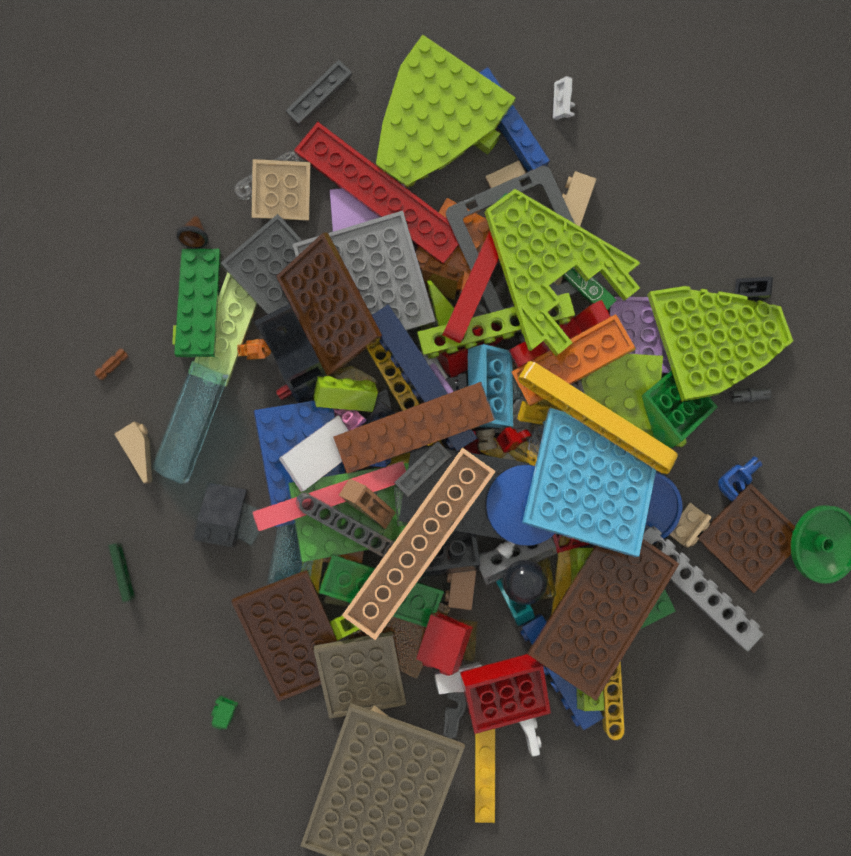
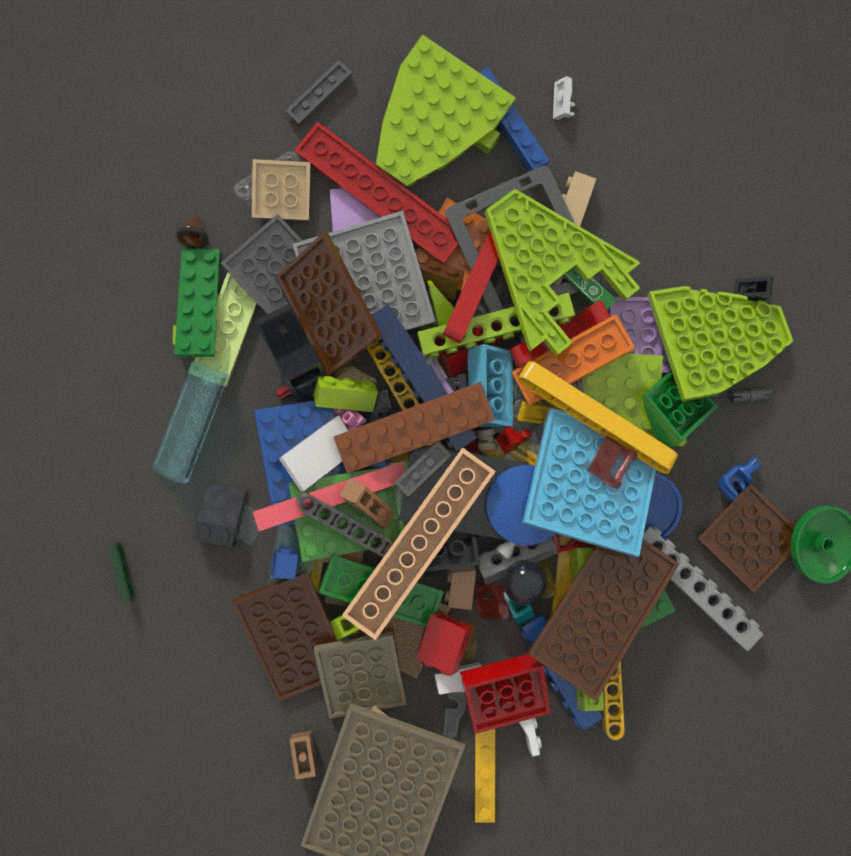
dark orange axle [95,349,128,380] -> none
tan slope [115,422,152,484] -> none
green brick [211,696,238,730] -> none
orange hips [237,339,271,360] -> none
tan tile [485,161,527,189] -> none
tan bracket [669,503,712,548] -> none
none -> blue brick [271,546,298,580]
none -> medium nougat brick [290,731,318,780]
none -> clear red plate [474,583,510,619]
none -> clear red plate [586,436,637,489]

